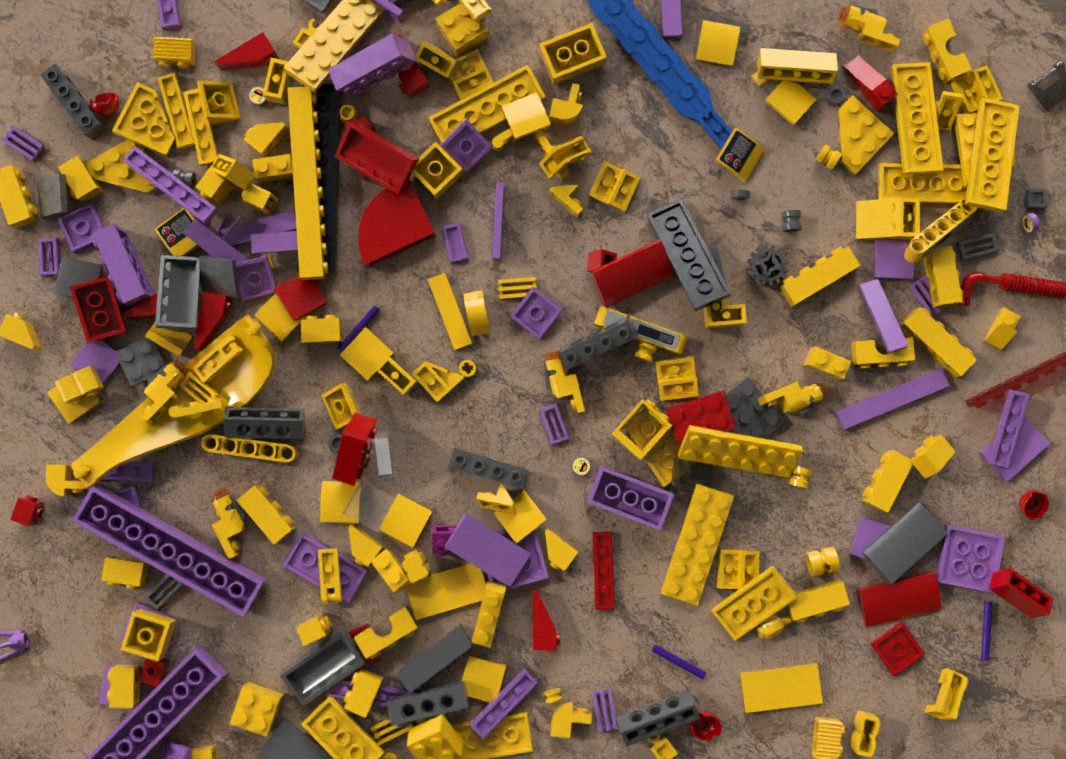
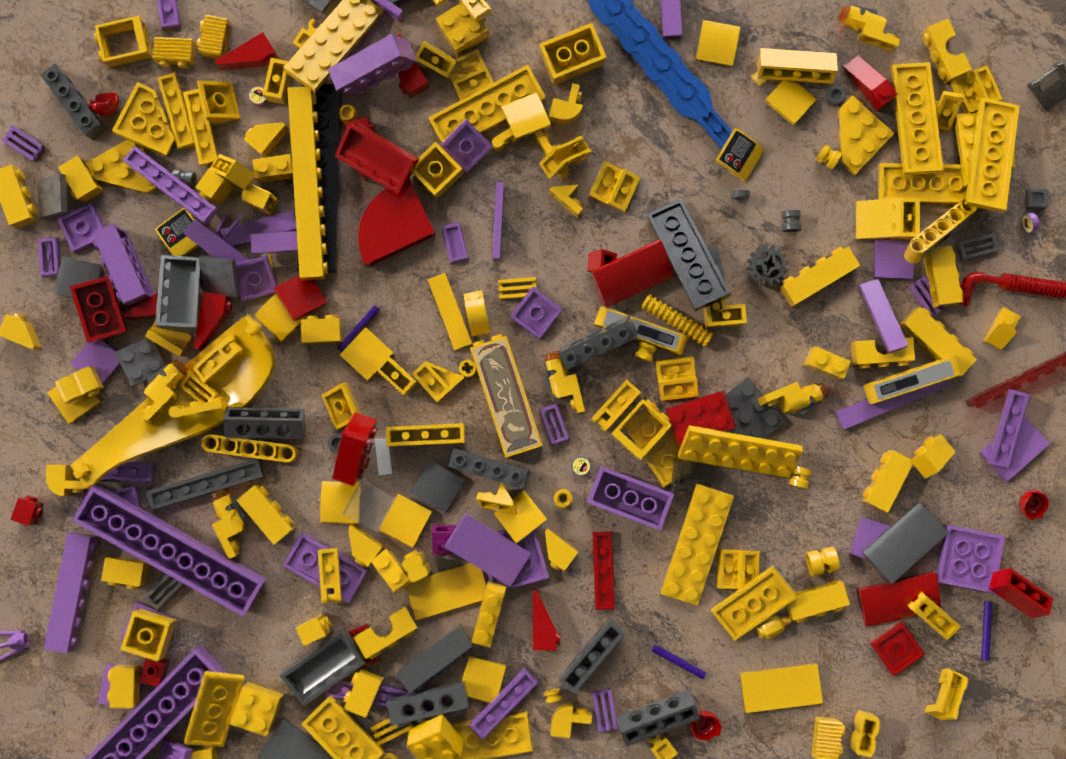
none -> medium lavender brick [44,532,98,653]
none -> yellow window [94,16,153,68]
none -> dark grey plate [146,459,264,510]
none -> yellow tile [184,671,245,747]
none -> yellow brick [196,15,231,59]
none -> yellow brick [386,423,466,447]
none -> dark grey slope [410,459,465,513]
none -> brick [470,334,542,458]
none -> yellow plate [554,489,573,509]
none -> dark grey brick [559,618,625,693]
none -> yellow plate [591,379,641,432]
none -> yellow piece [641,294,713,347]
none -> beam [863,355,962,404]
none -> yellow plate [908,592,961,640]

